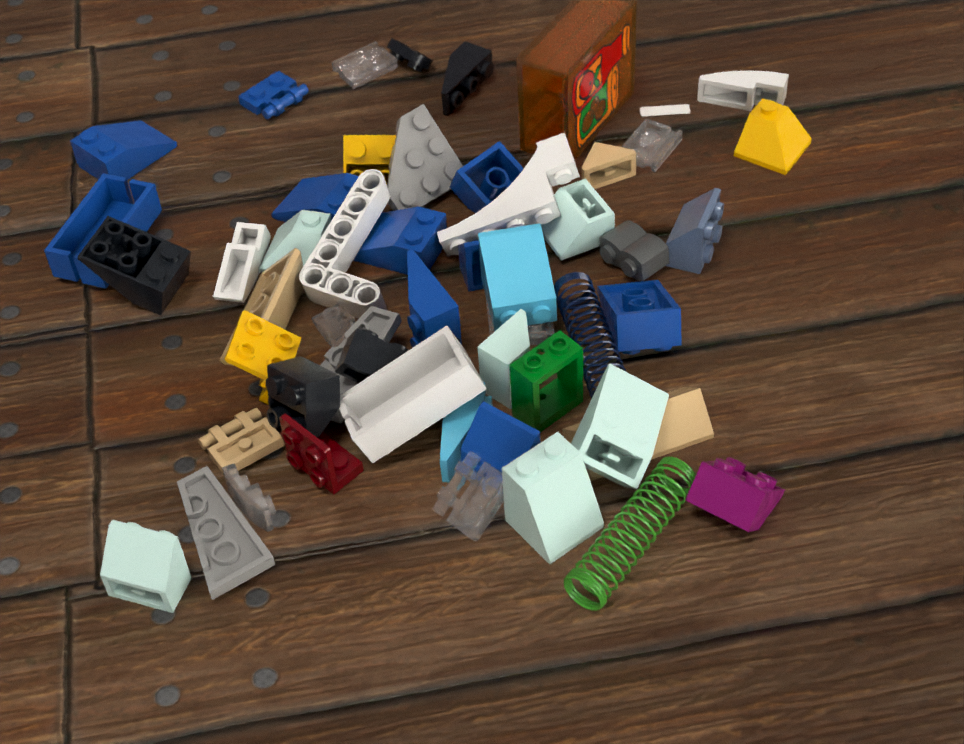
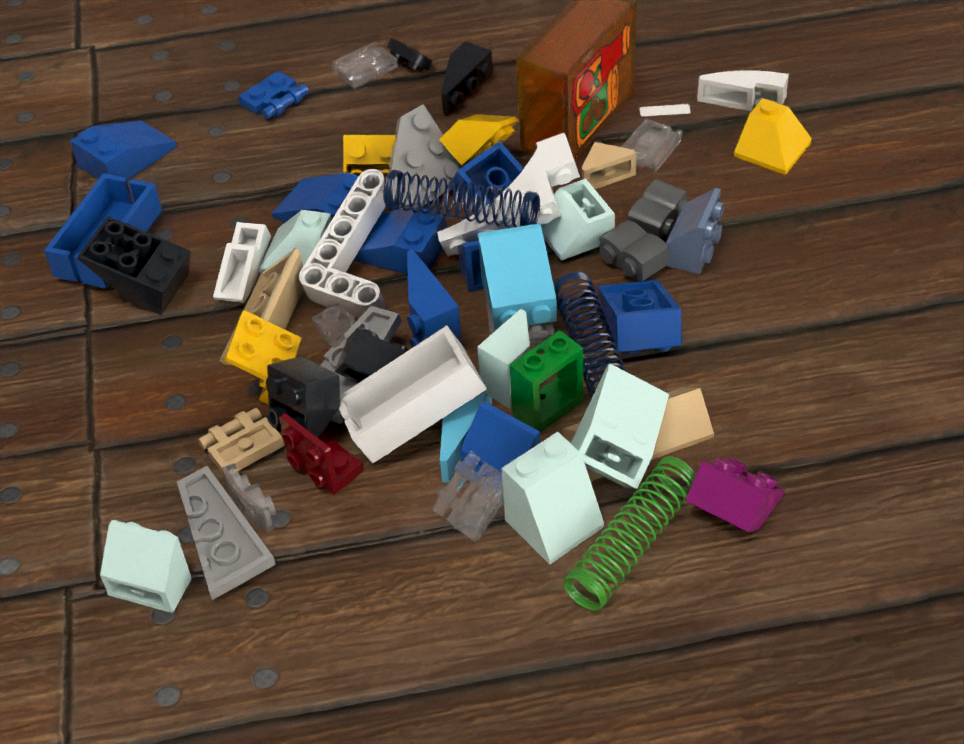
none -> dark blue piece [383,169,540,228]
none -> yellow slope [439,114,519,166]
none -> dark grey brick [627,179,688,240]

